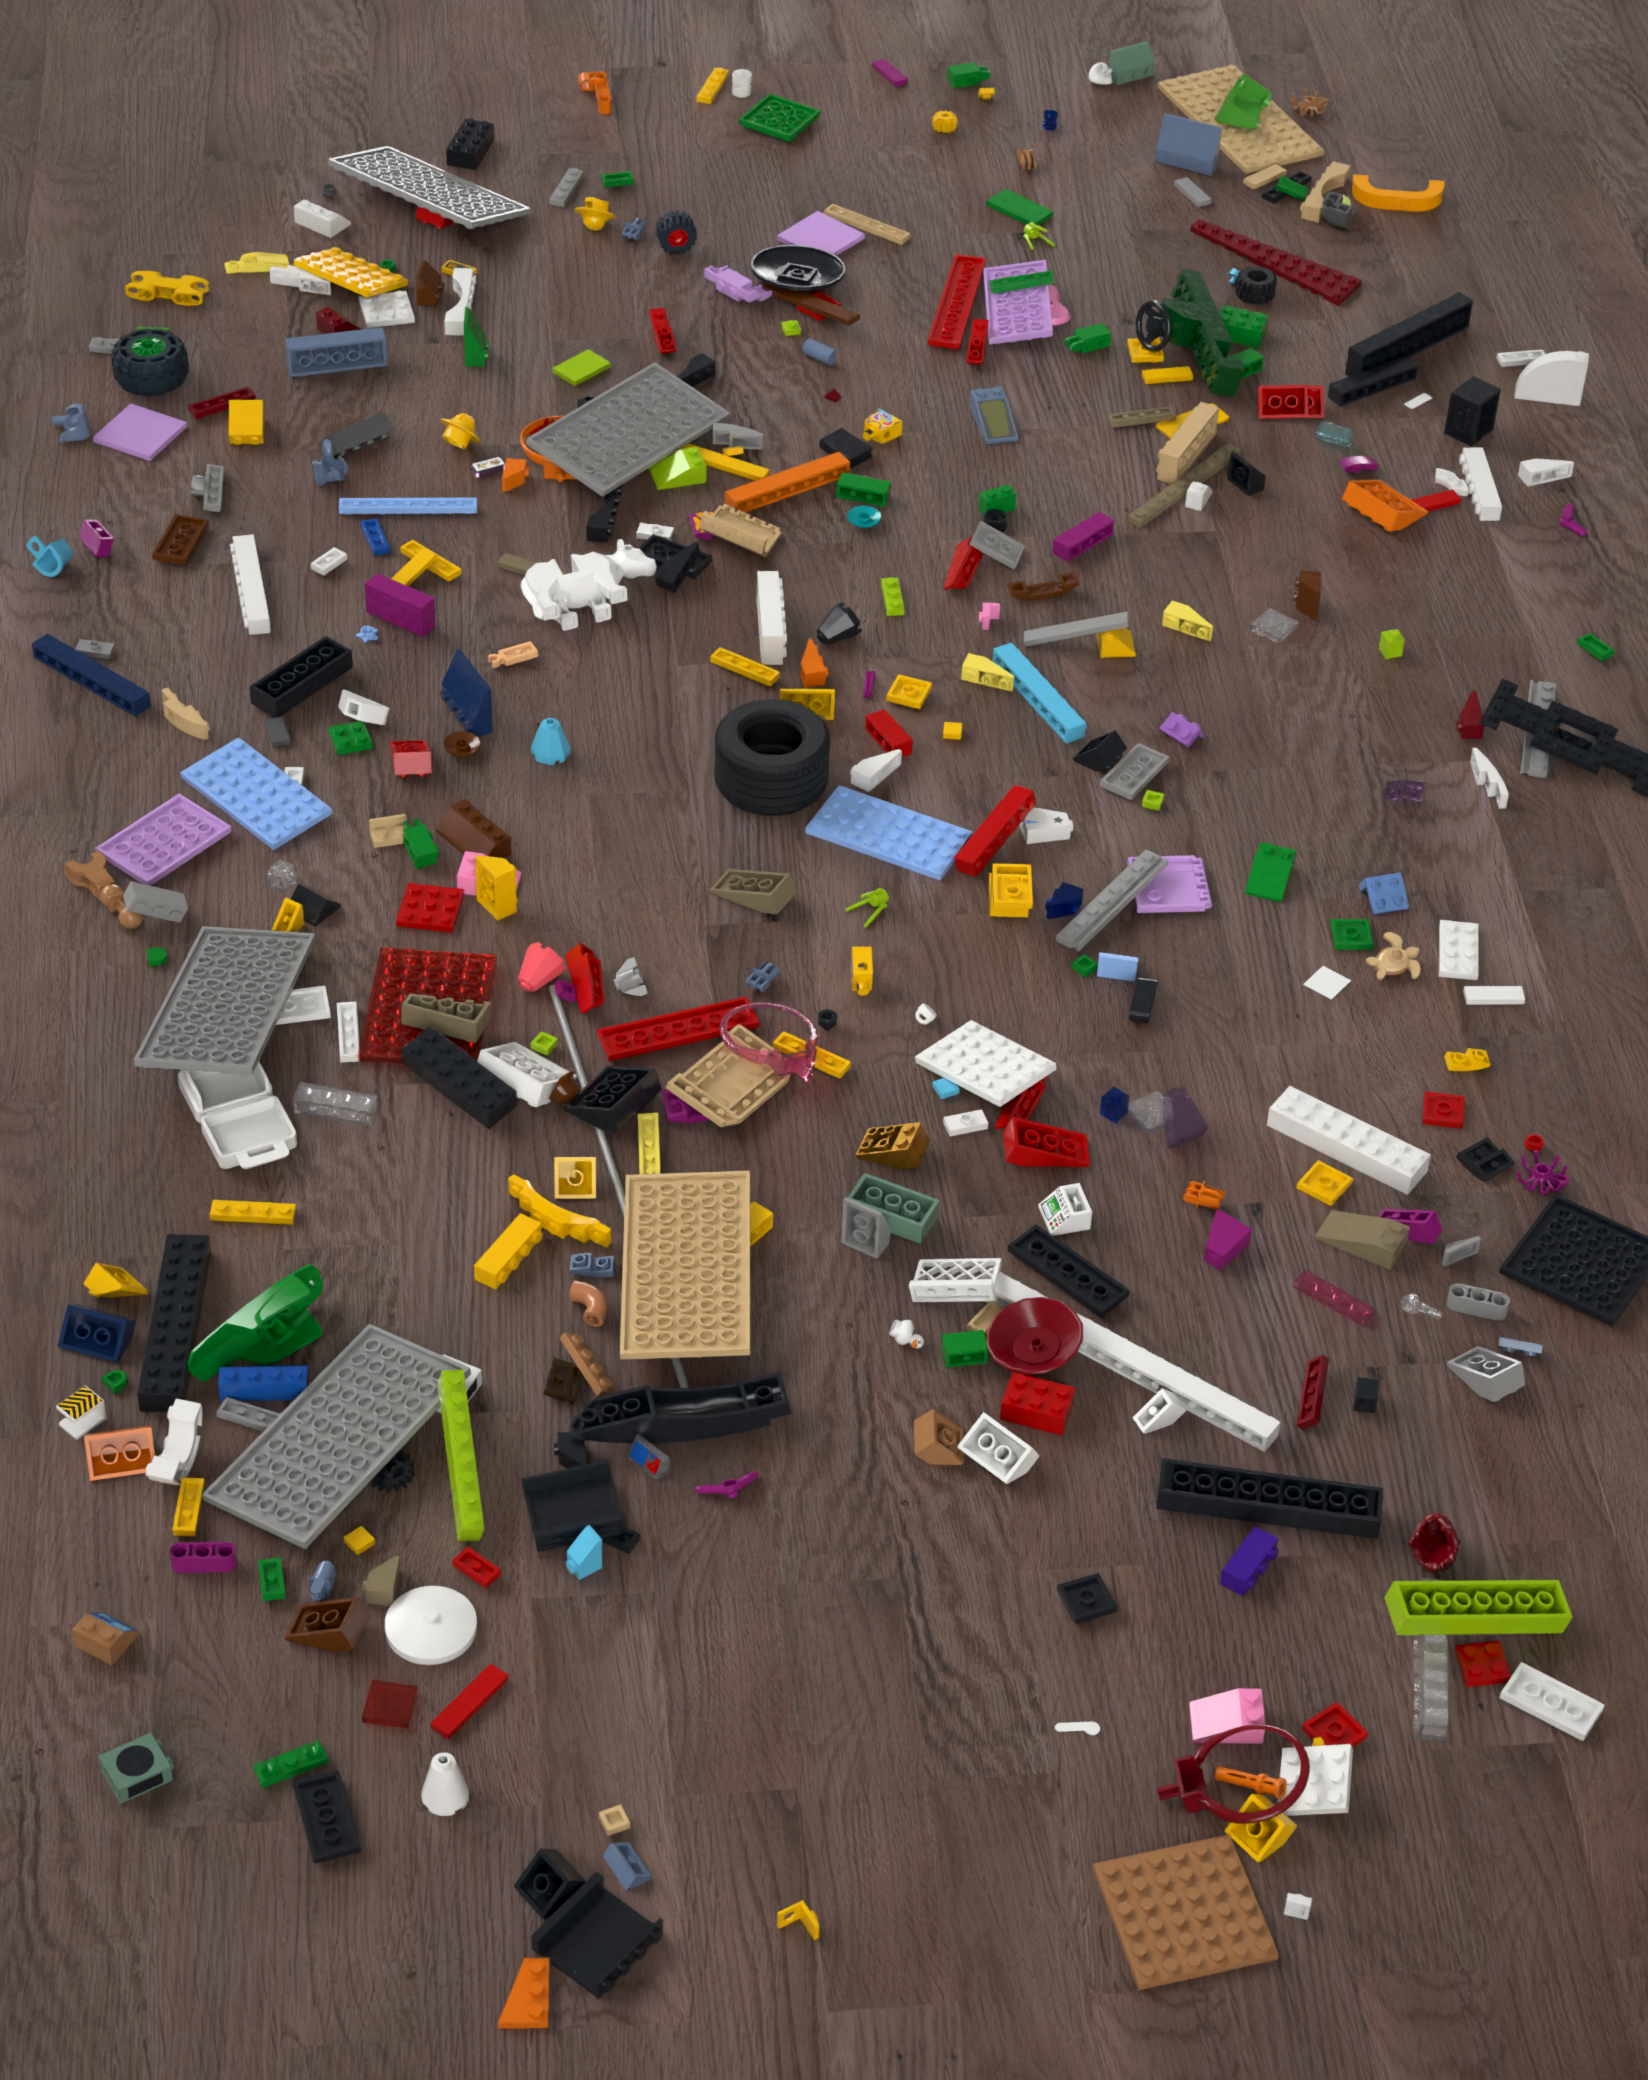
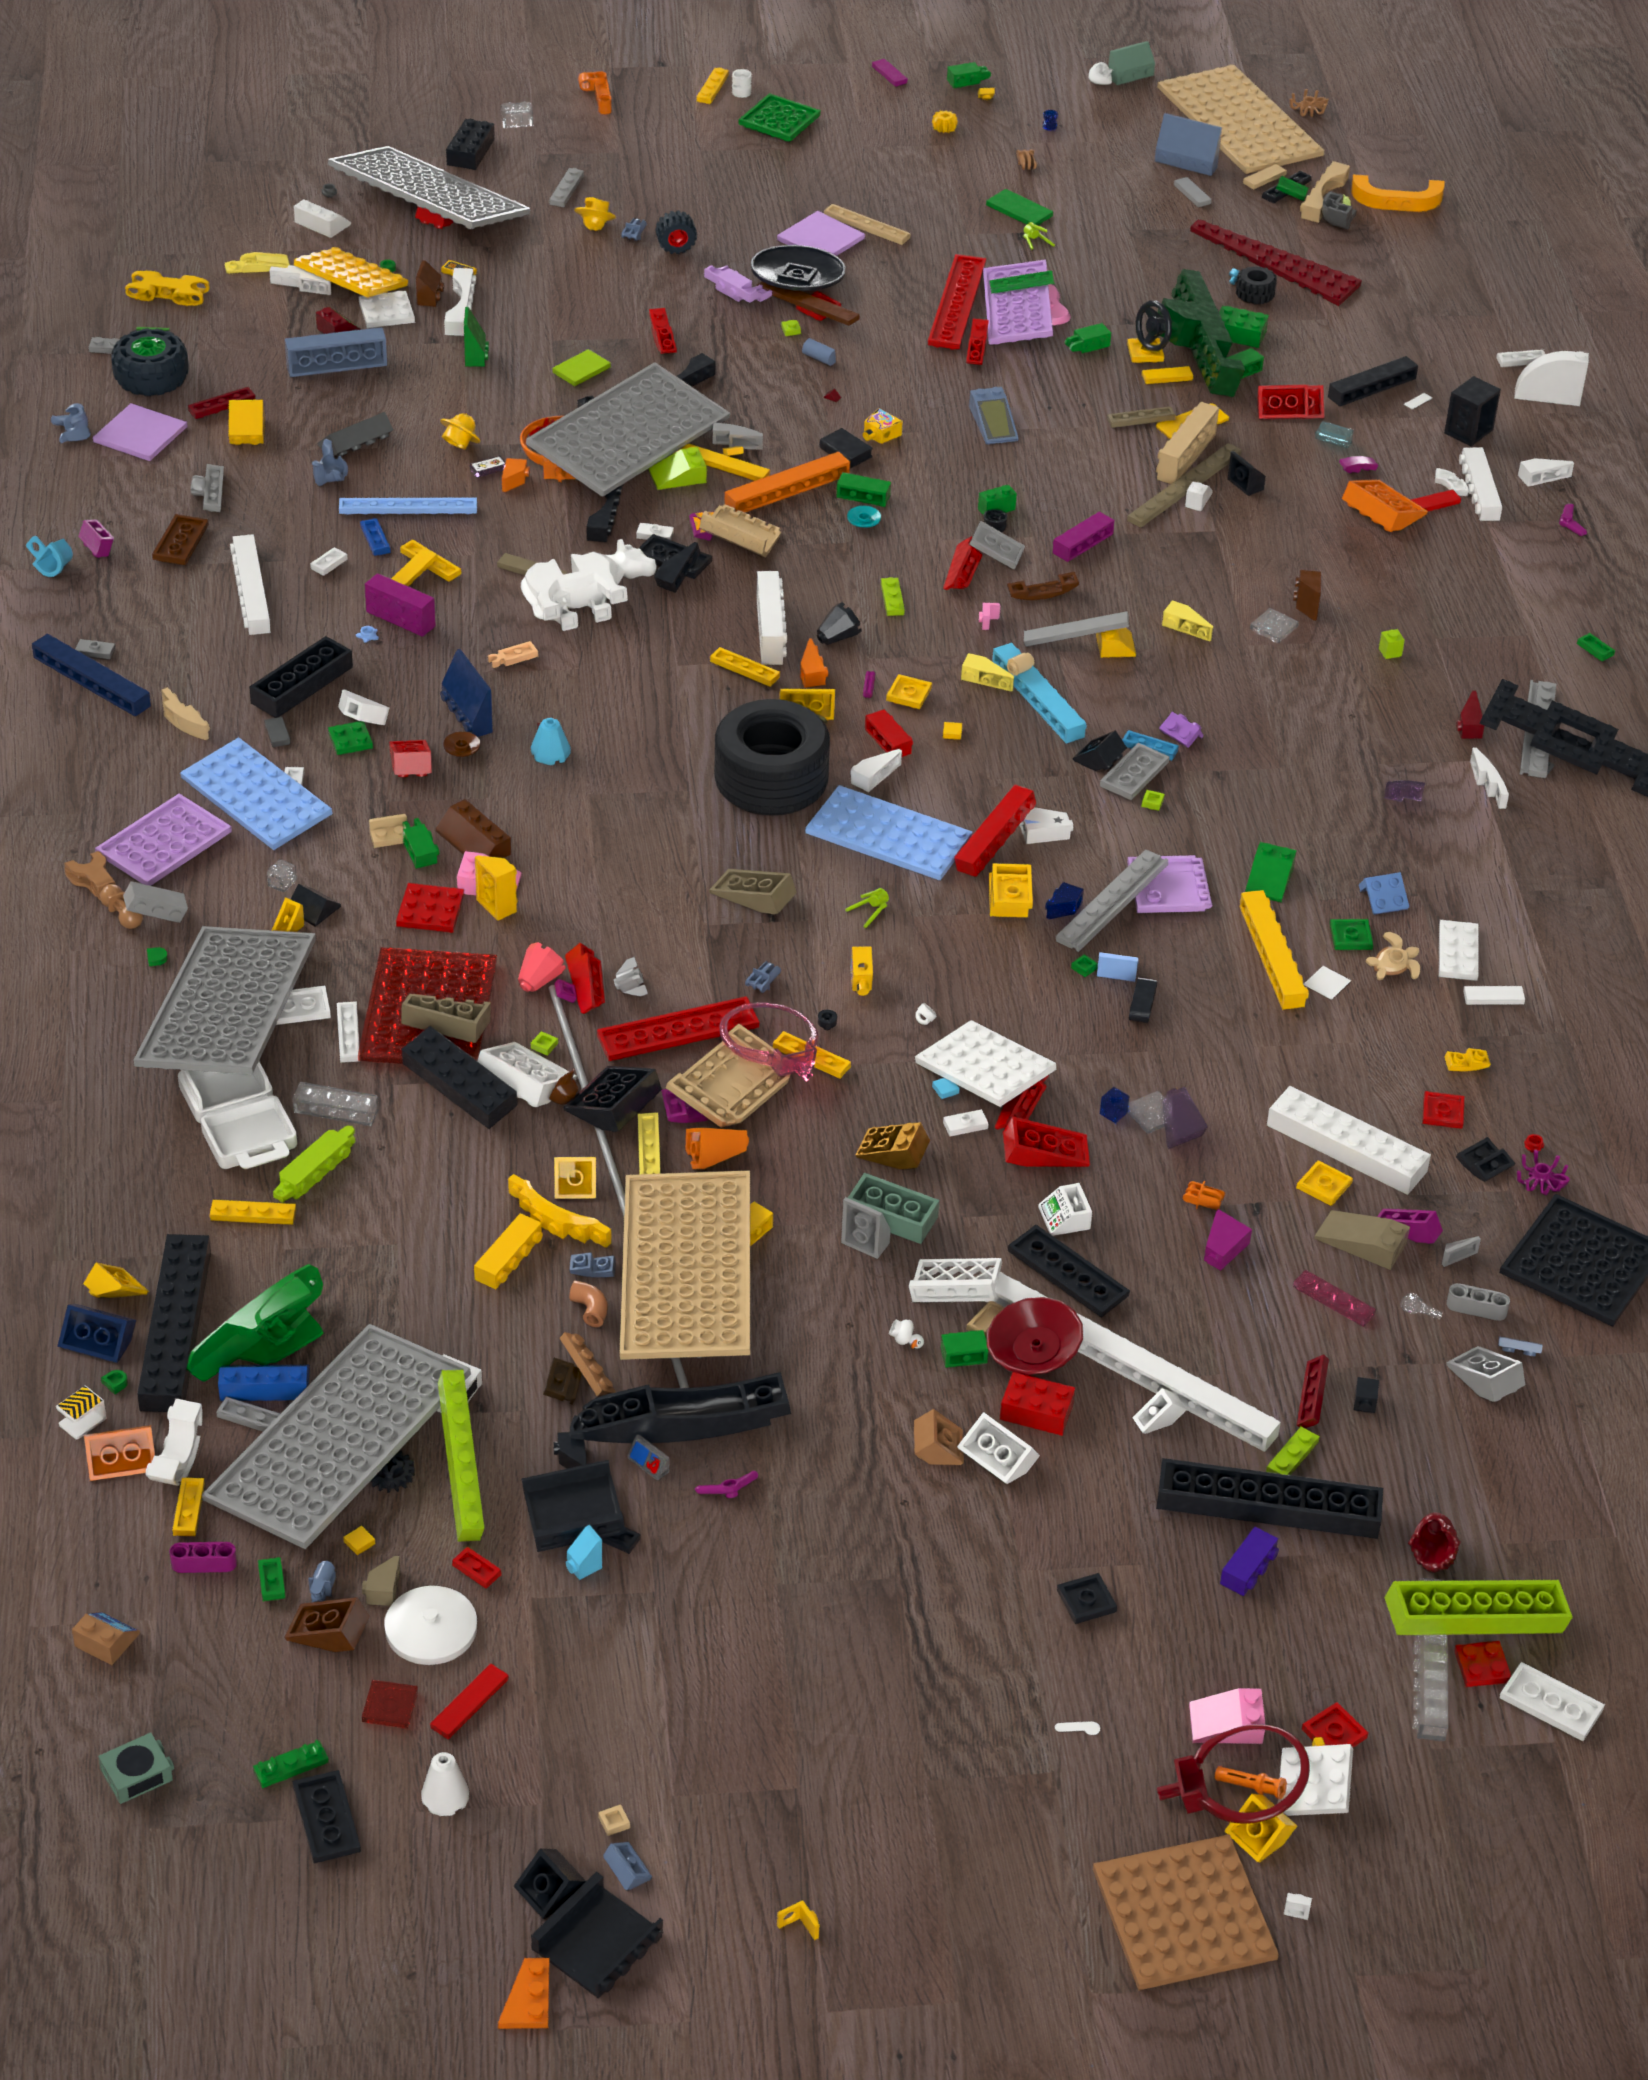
green plate [601,171,634,188] -> none
bright green windscreen [1214,73,1272,130] -> none
black brick [1345,292,1473,377] -> none
none -> lime hinge [273,1125,356,1203]
none -> clear slope [500,102,533,128]
none -> orange slope [685,1128,749,1169]
none -> tan brick [1007,653,1034,676]
none -> dark azure tile [1122,730,1179,761]
none -> yellow brick [1240,890,1309,1010]
none -> lime plate [1266,1427,1320,1475]

